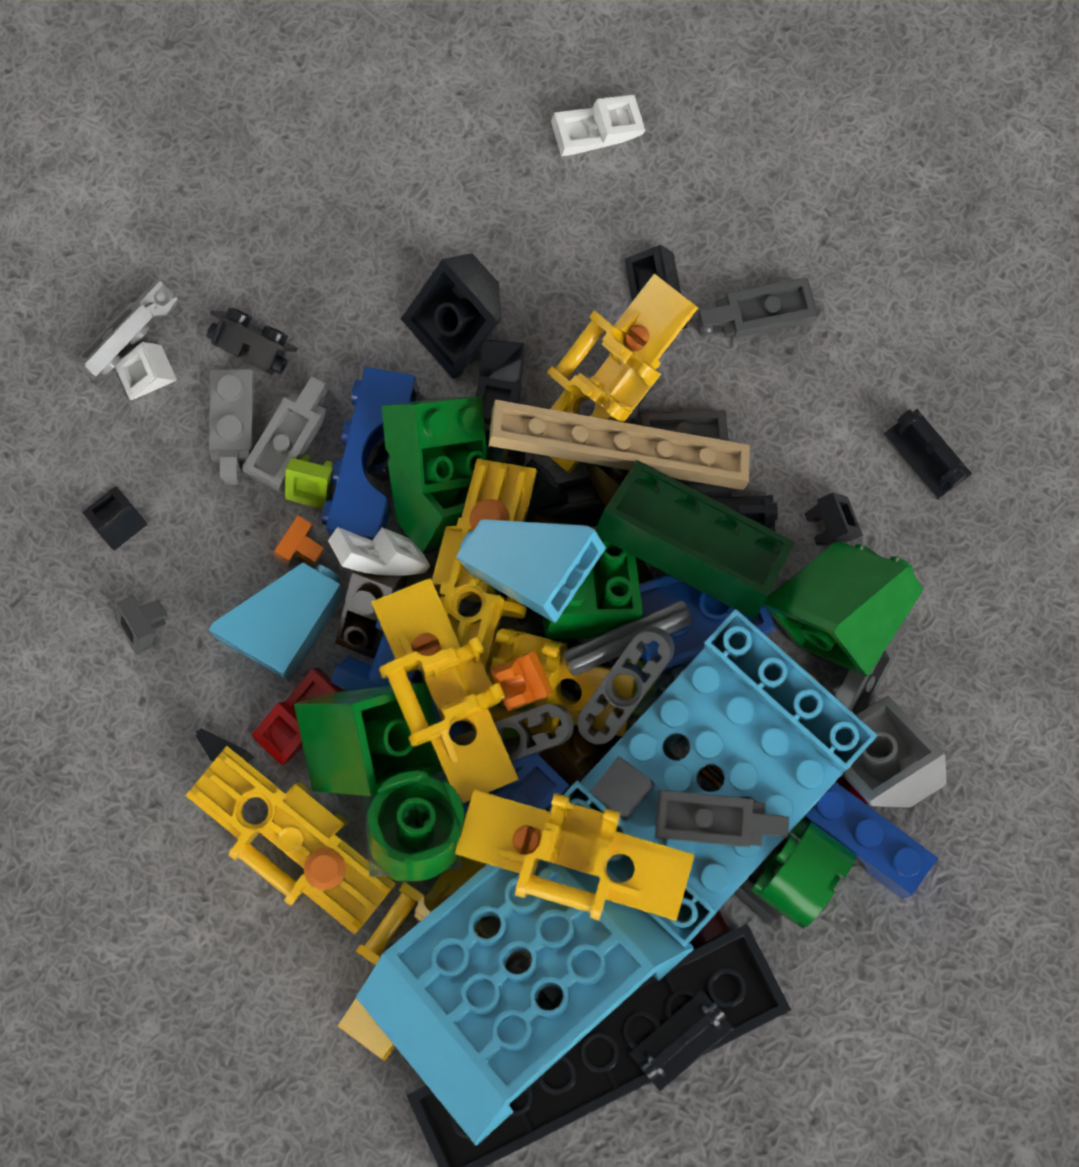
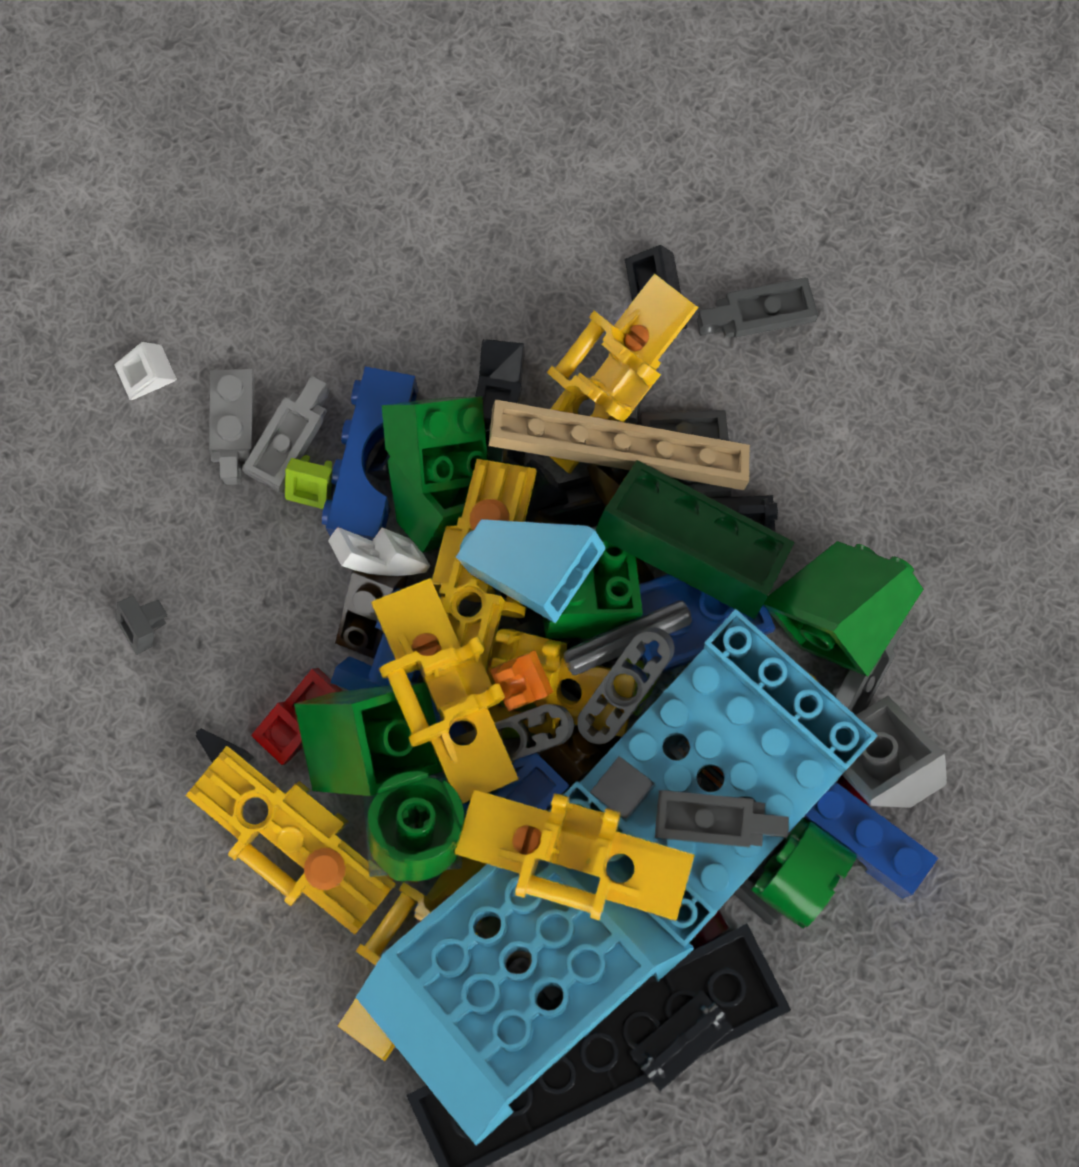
light grey hinge [75,280,177,377] -> none
black slope [82,486,147,550] -> none
black hinge [207,307,298,374] -> none
medium azure slope [209,563,345,682] -> none
orange tile [274,515,324,567] -> none
black slope [401,253,502,379] -> none
white slope [551,95,645,157] -> none
black tile [805,492,863,546] -> none
black hinge [884,409,972,499] -> none

